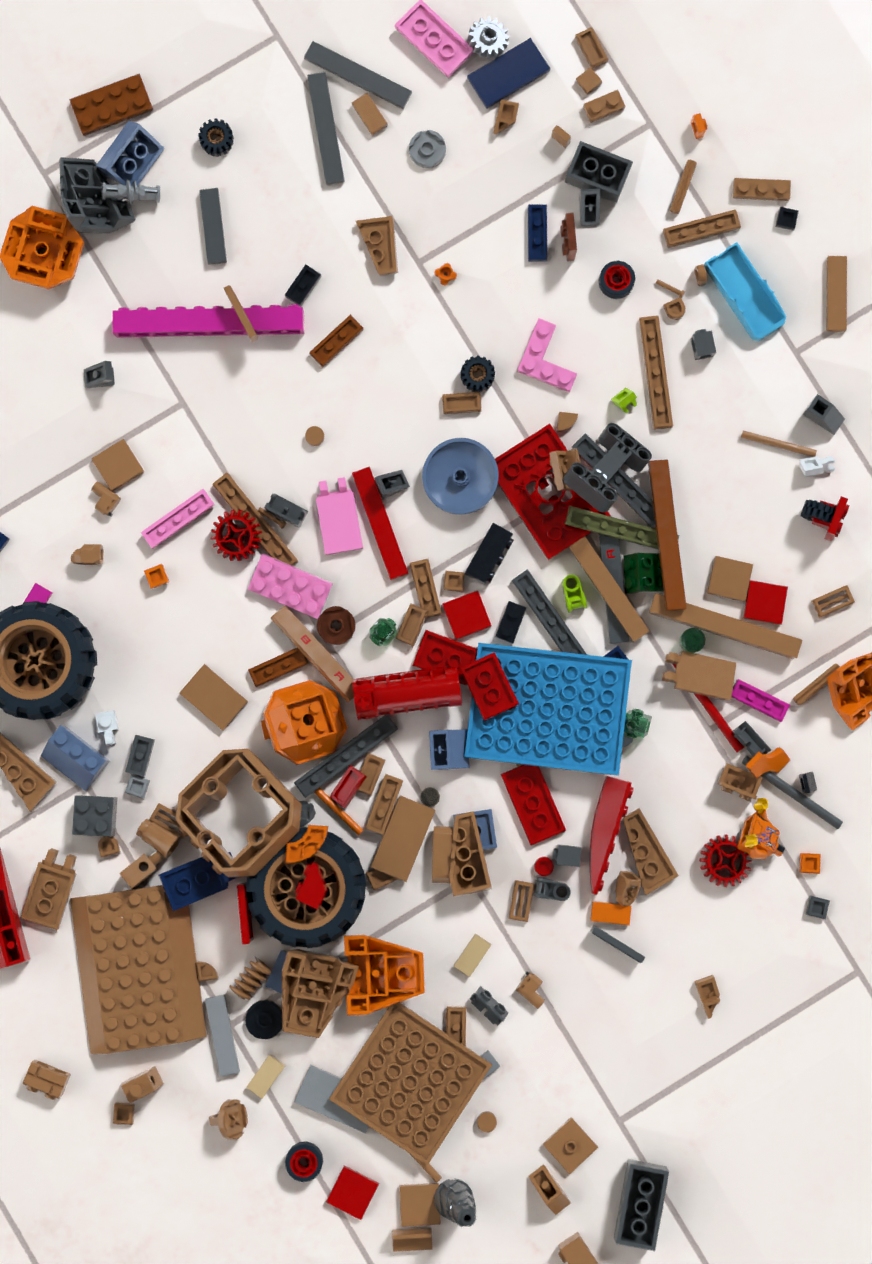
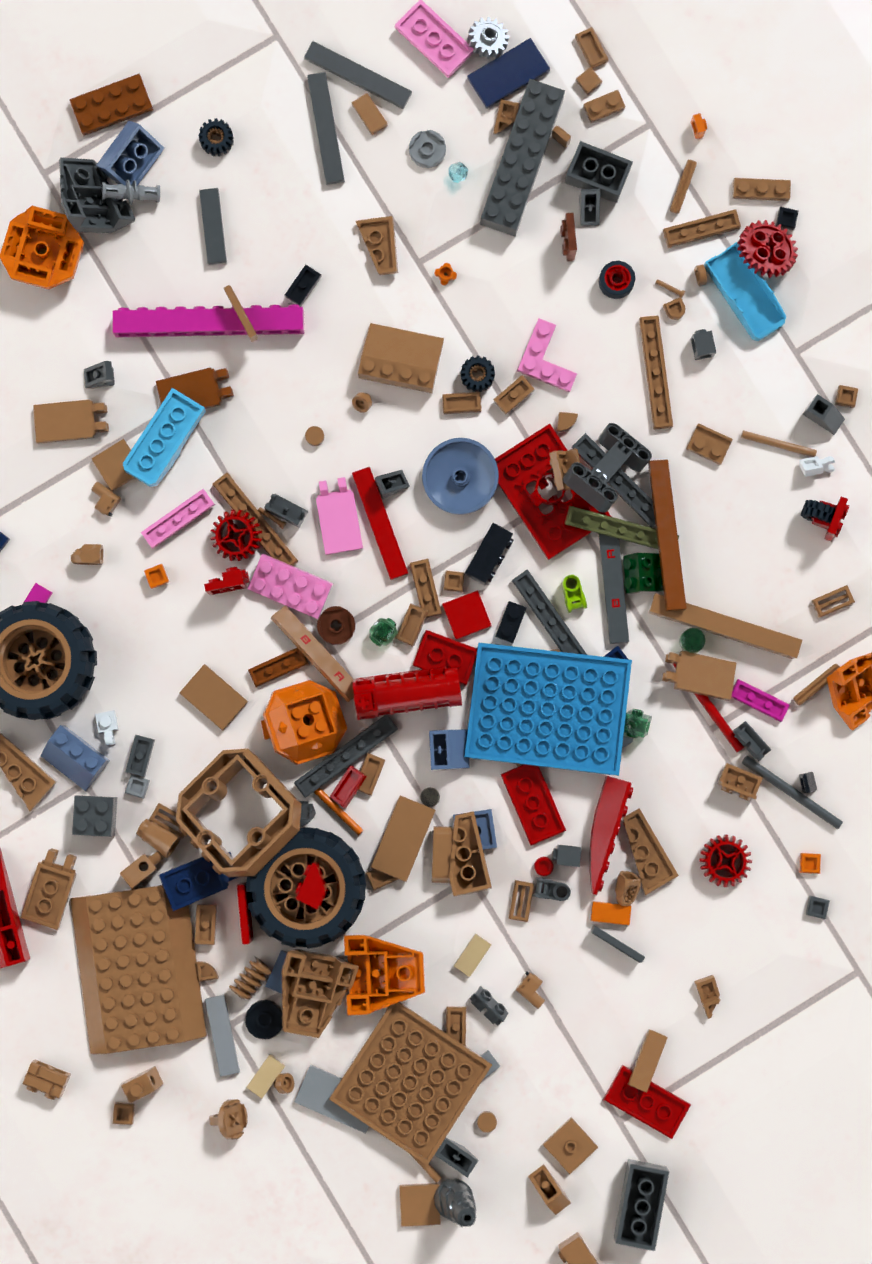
medium nougat tile [98,836,121,857] -> none
orange tile [285,825,328,863] -> none
wheel [285,1141,323,1182] -> none
dark orange tile [309,314,364,367] -> none
red tile [326,1165,379,1220] -> none
medium nougat plate [366,774,403,835] -> none
medium nougat panel [392,1228,432,1252] -> none
red tile [460,652,519,721] -> none
dark blue tile [528,204,547,262] -> none
medium nougat tile [569,536,649,642] -> none
lime tile [611,388,637,413] -> none
medium nougat tile [707,556,753,602] -> none
orange torso [737,798,785,859] -> none
red tile [743,580,788,625] -> none
orange tile [746,747,790,778] -> none
medium nougat tile [826,256,847,332] -> none
none -> medium nougat tile [33,399,109,444]
none -> medium azure piece [123,388,206,487]
none -> dark orange tile [156,367,234,409]
none -> medium nougat plate [195,904,217,945]
none -> red plate [204,567,250,595]
none -> medium nougat tile [274,1073,294,1094]
none -> medium nougat tile [352,393,372,413]
none -> medium nougat slope [358,323,444,394]
none -> dark grey slope [435,1138,479,1178]
none -> clear light blue tile [448,162,468,183]
none -> dark grey brick [480,79,565,237]
none -> medium nougat plate [493,375,535,415]
none -> red tile [603,1065,691,1139]
none -> medium nougat tile [627,1029,668,1093]
none -> medium nougat plate [686,423,733,465]
none -> red gear [737,220,798,278]
none -> medium nougat tile [835,385,858,408]

